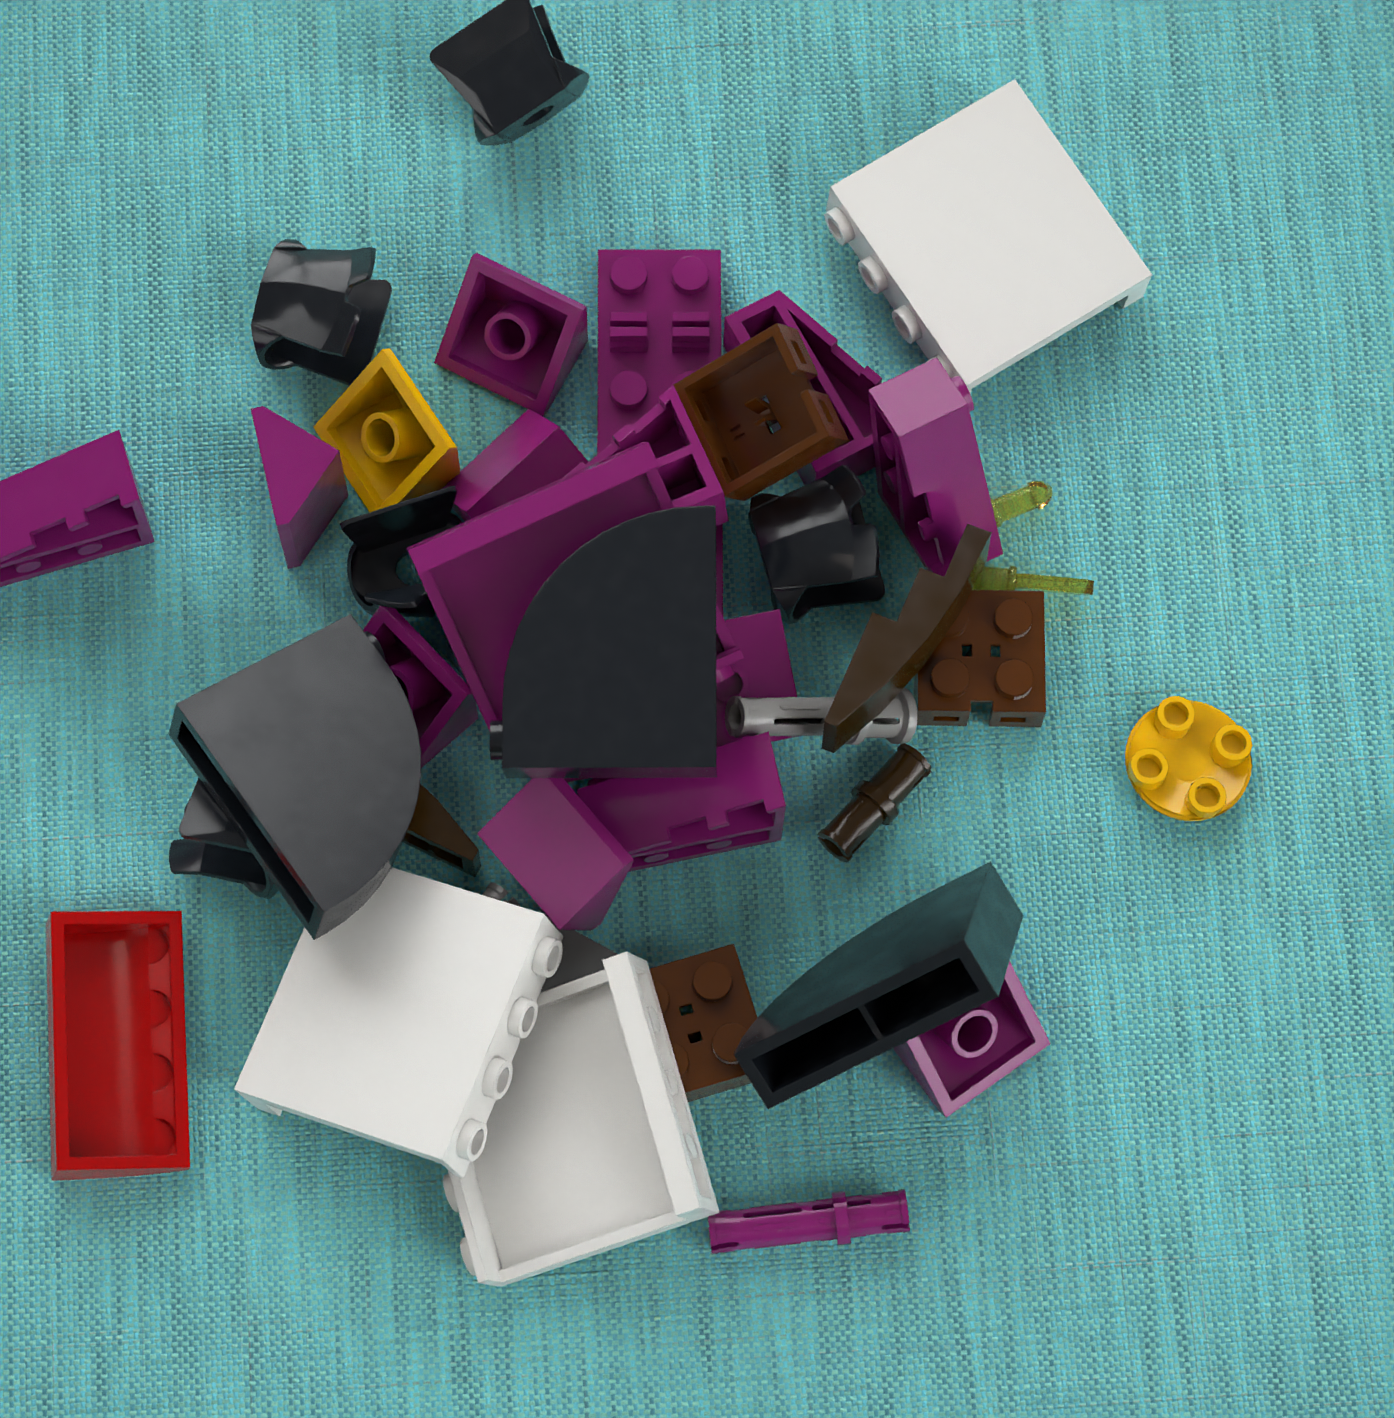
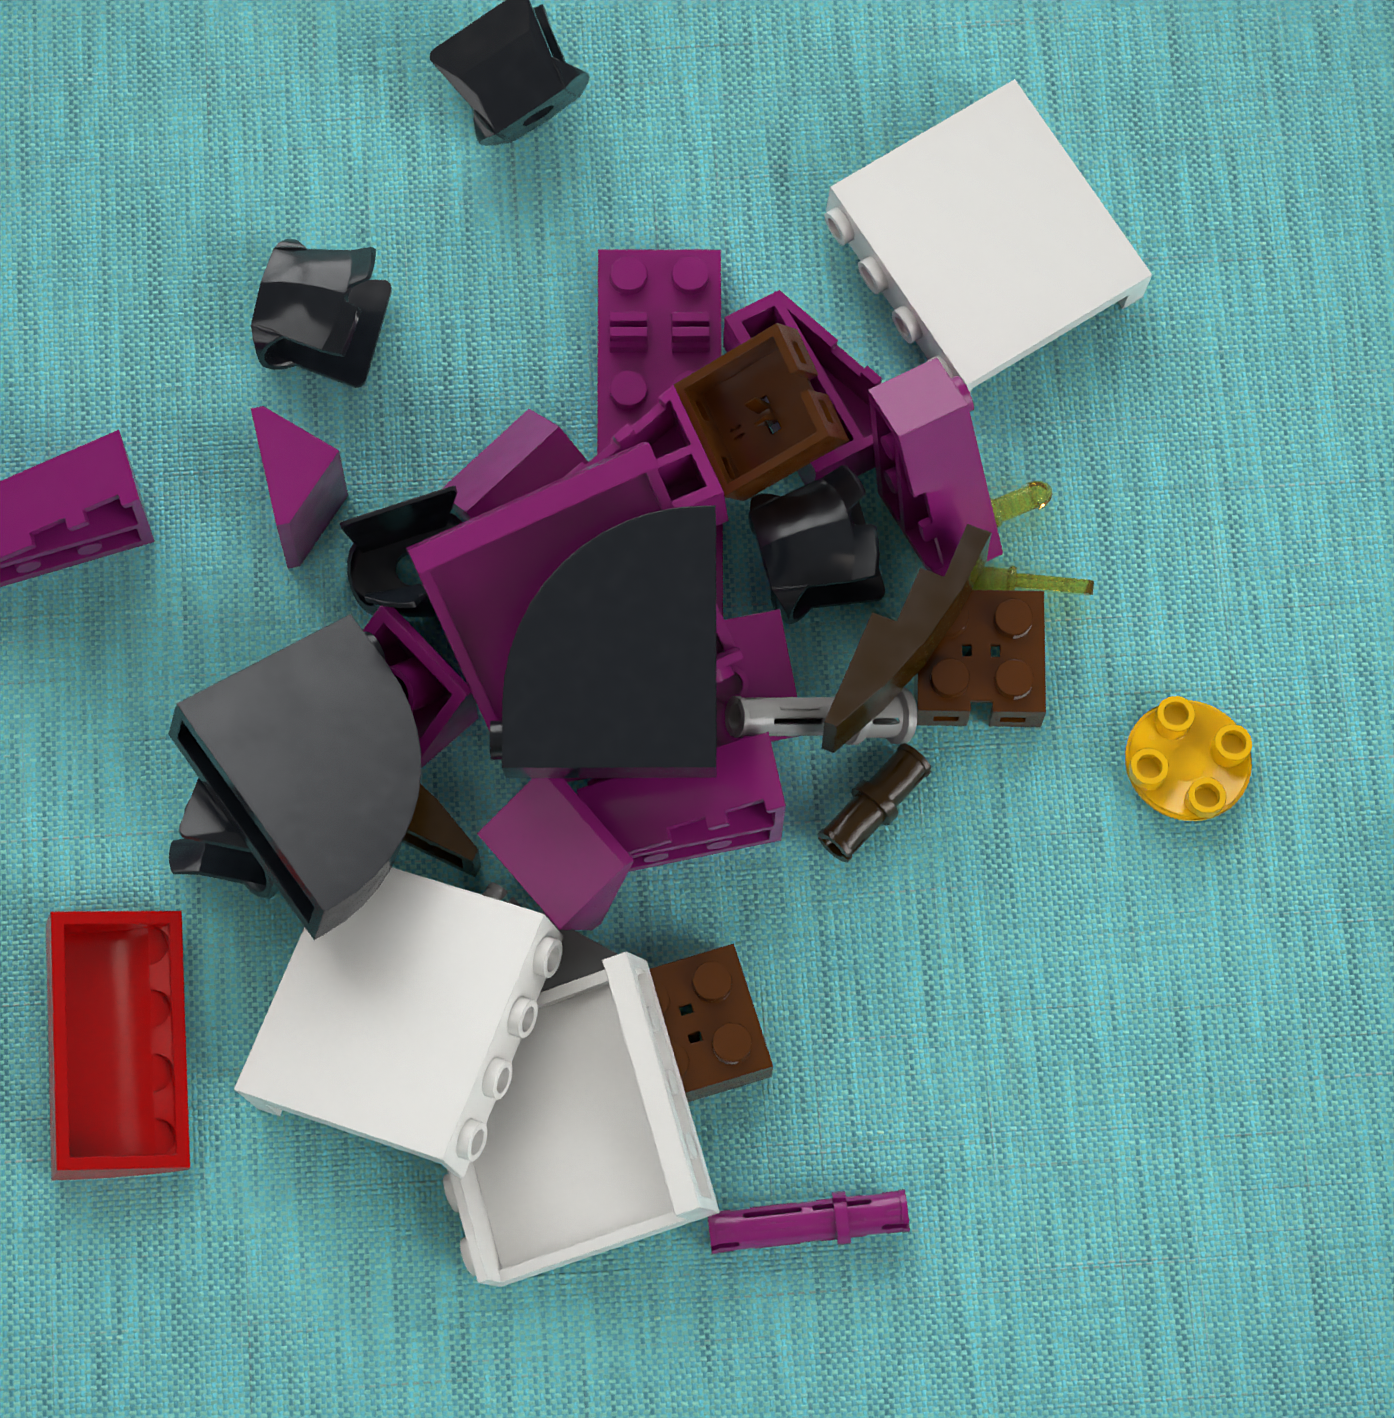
yellow slope [313,348,460,512] -> none
magenta slope [434,253,588,416] -> none
black brick [733,861,1024,1109] -> none
magenta slope [893,961,1051,1118] -> none

